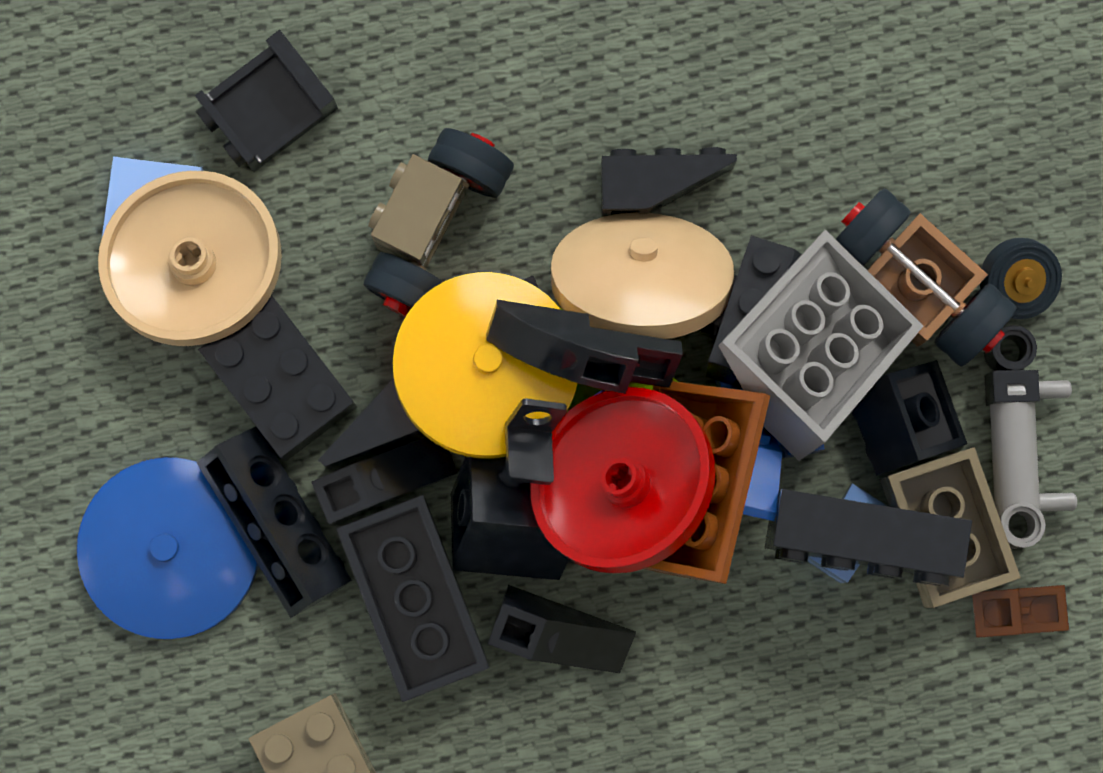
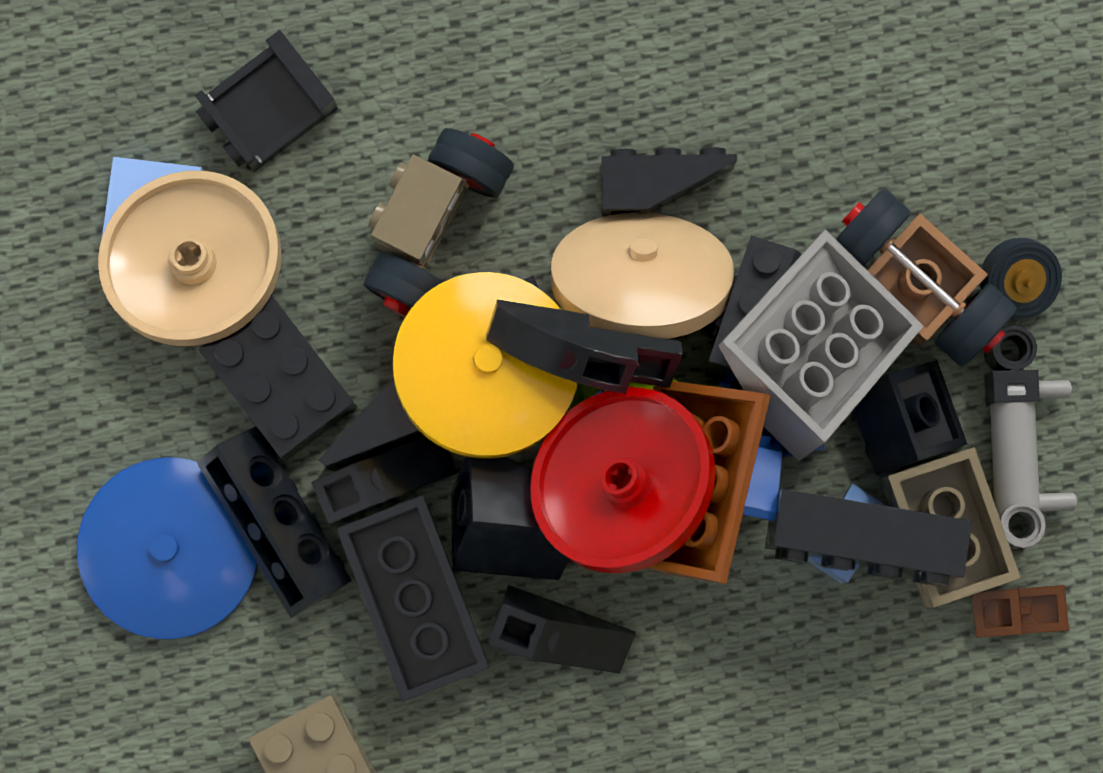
black bracket [499,398,567,488] -> none

